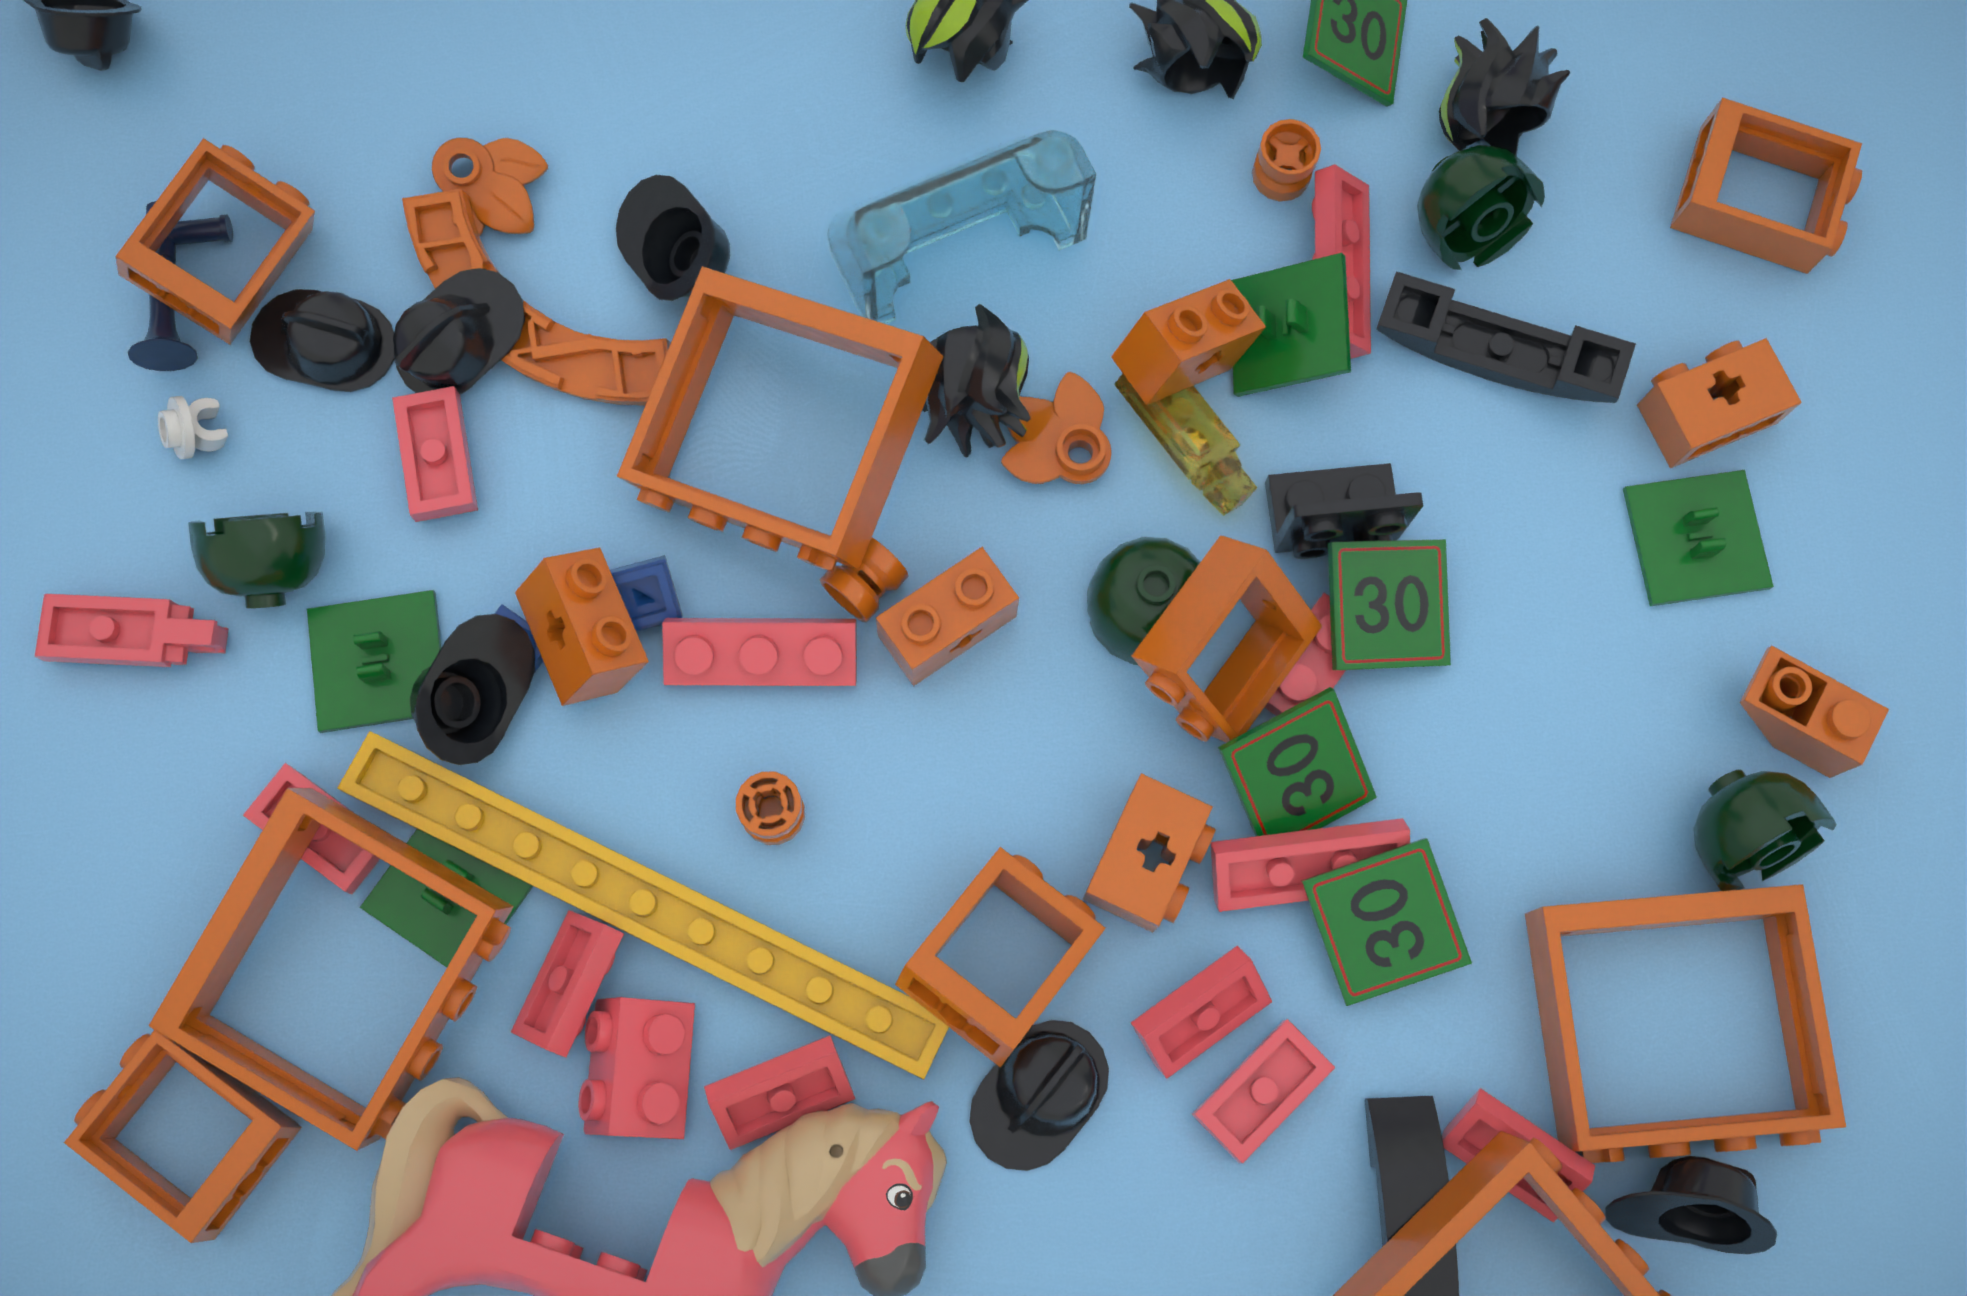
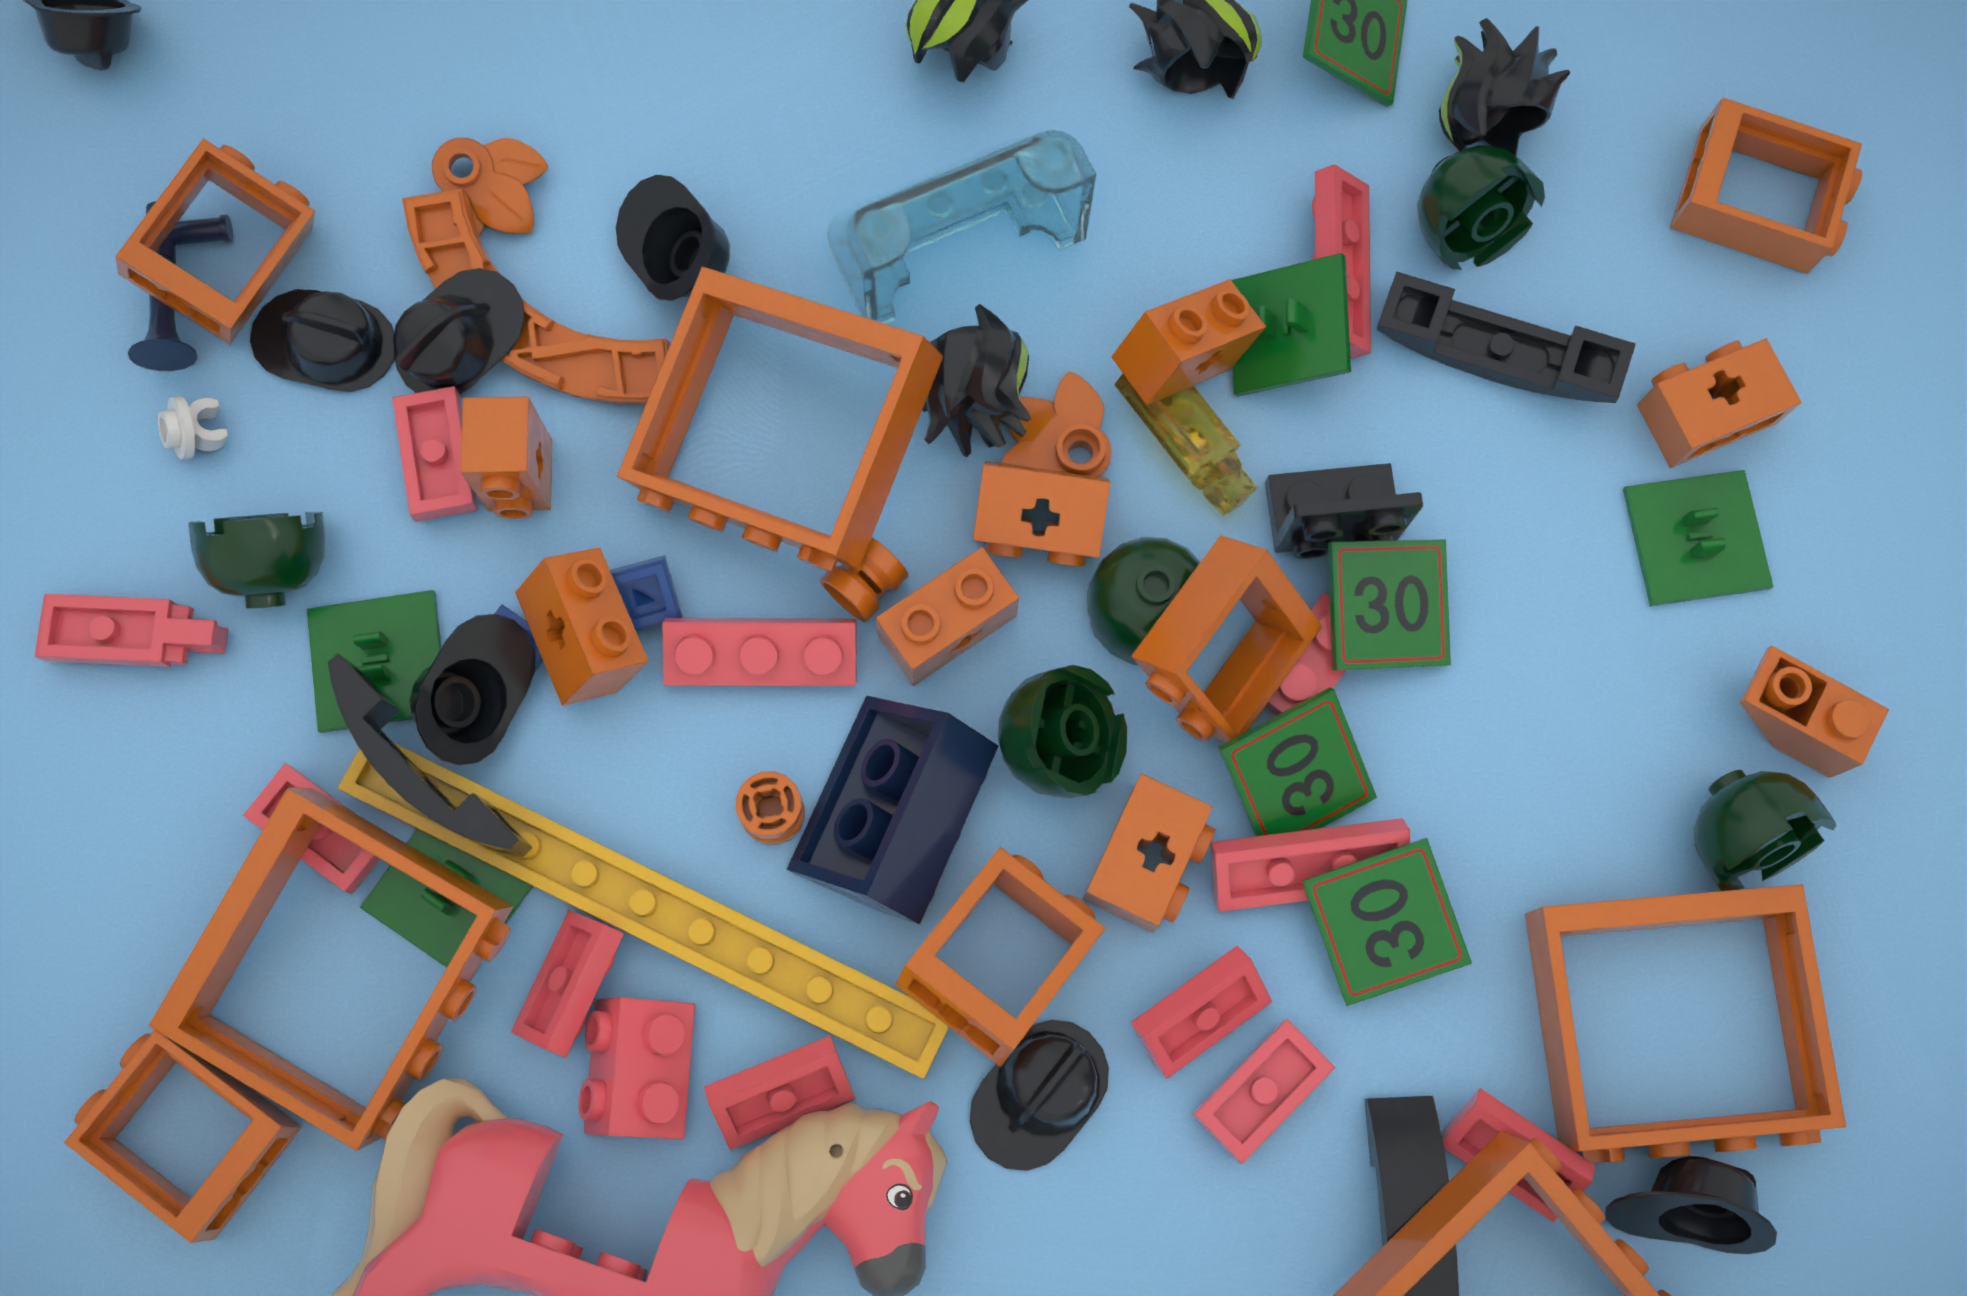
orange wheel [1252,119,1321,201] -> none
none -> black slope [328,653,533,857]
none -> orange brick [460,396,552,519]
none -> dark blue slope [786,696,999,925]
none -> orange brick [973,461,1110,566]
none -> dark green cylinder [998,665,1127,798]

